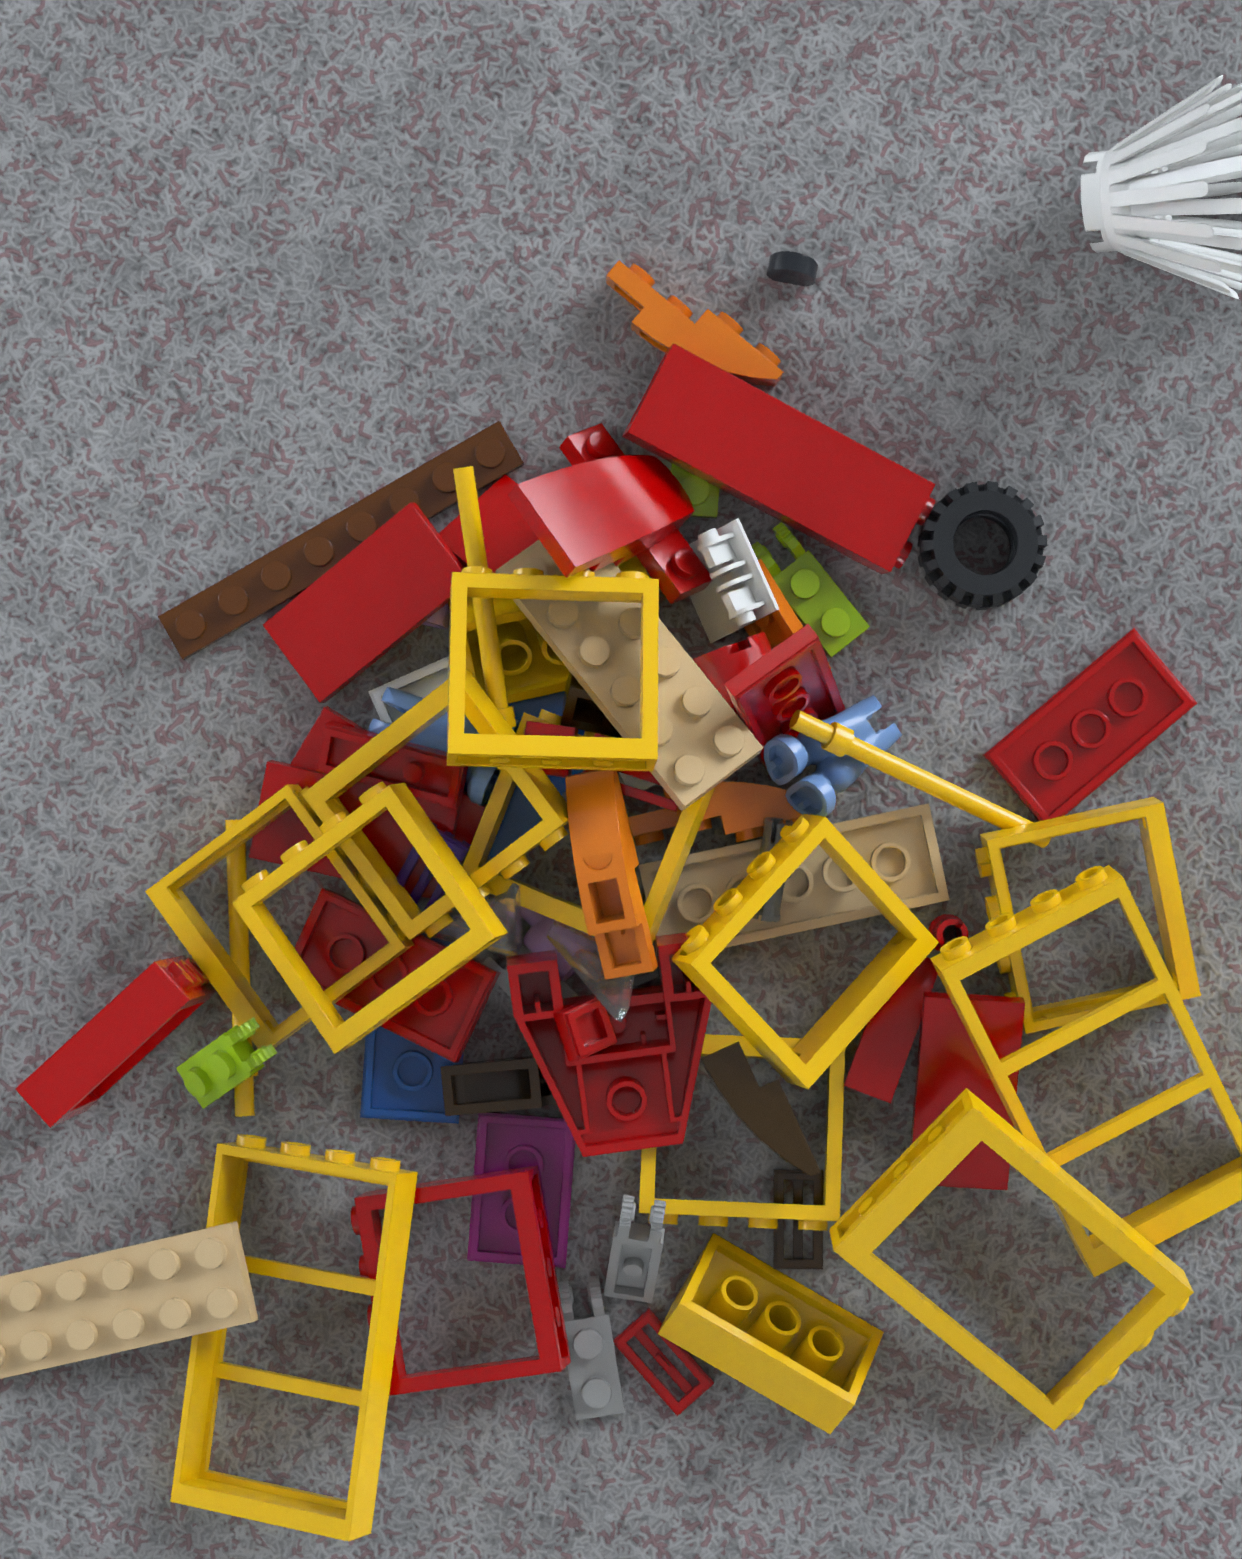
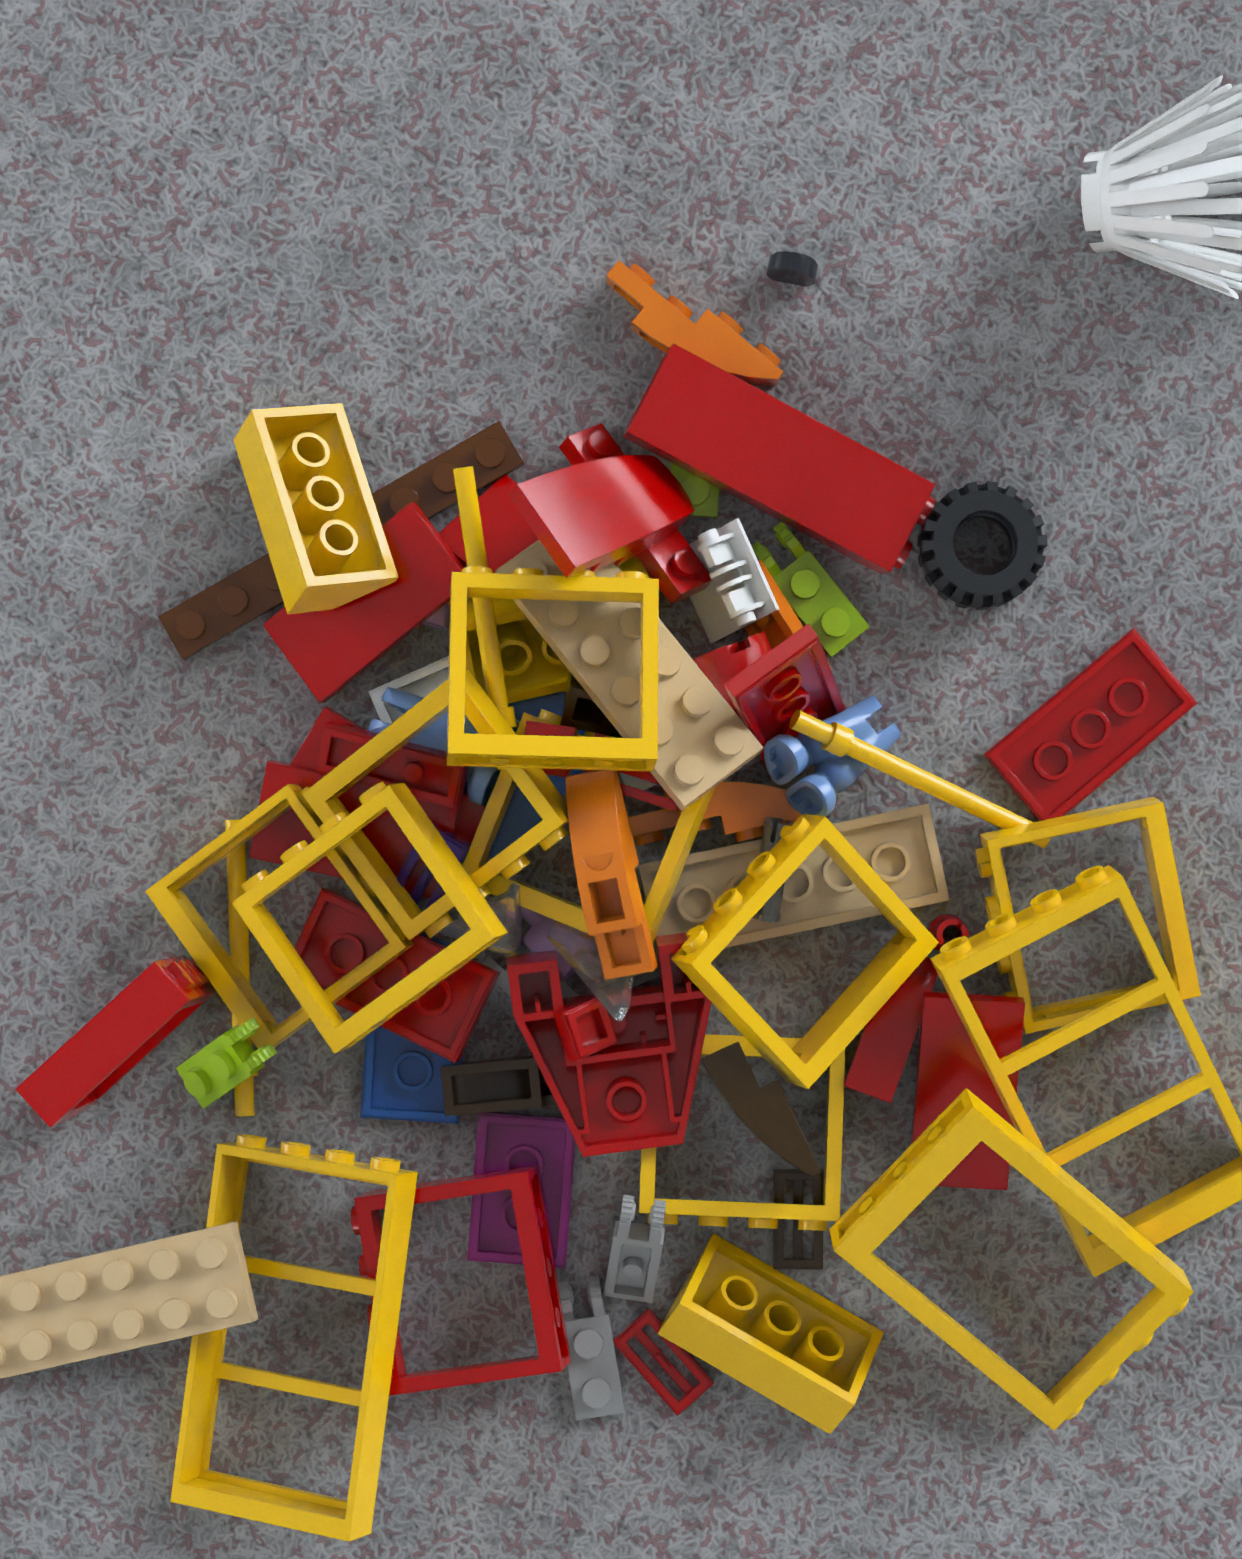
none -> yellow slope [233,403,398,614]

